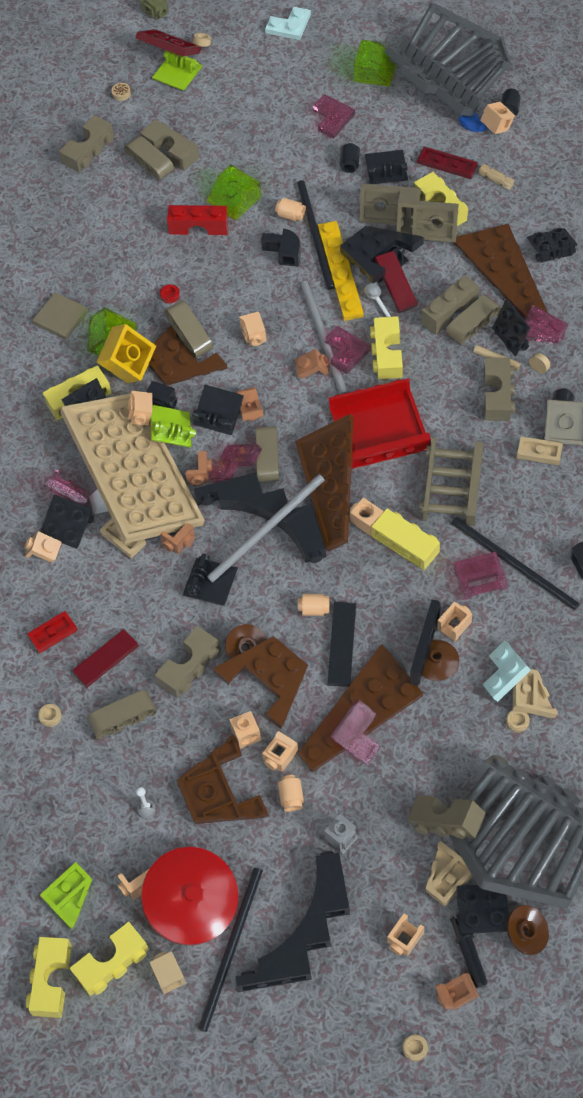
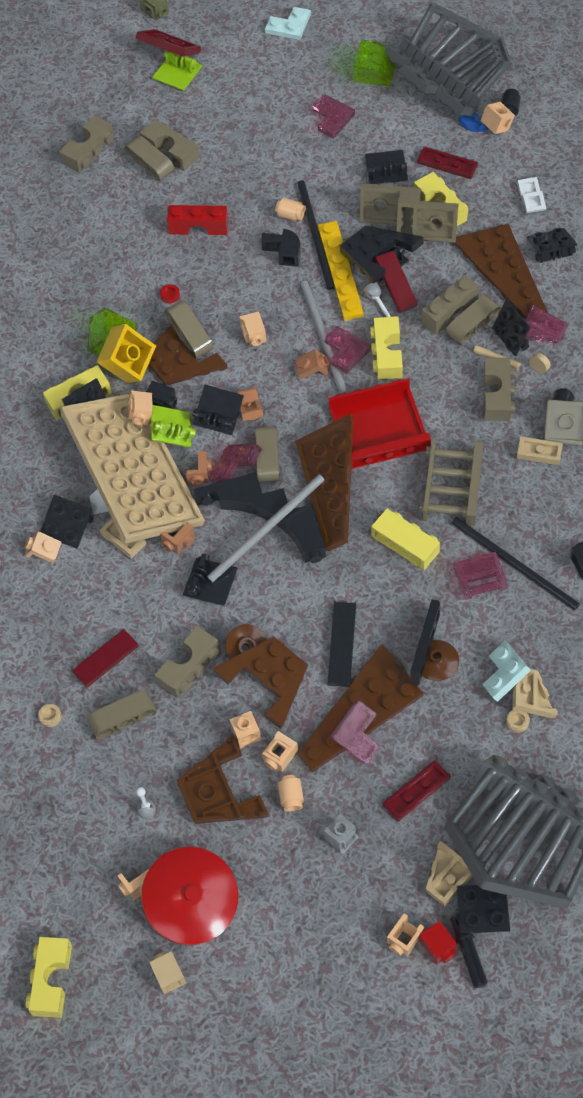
red plate [27,611,78,654] -> none
dark tan tile [32,292,89,340] -> none
lime wing [40,862,92,930] -> none
clear pink wing [46,470,90,505] -> none
light yellow arch [70,922,149,997] -> none
tan tile [112,83,131,101] -> none
tan tile [193,33,211,47] -> none
black piece [198,868,263,1032] -> none
clear neon green slope [207,164,262,221] -> none
black arch [236,851,350,992] -> none
light nougat brick [298,594,329,616] -> none
black brick [340,143,360,173] -> none
light nougat brick [349,497,384,536] -> none
tan tile [403,1034,428,1062] -> none
dark tan arch [407,795,486,839] -> none
nougat bracket [435,973,480,1010] -> none
light nougat window [437,601,472,642] -> none
tan axle [479,164,514,190] -> none
reddish brown dish [507,905,549,955] -> none
none -> dark red tile [382,760,451,822]
none -> red brick [419,921,457,964]
none -> white slope [517,177,546,213]

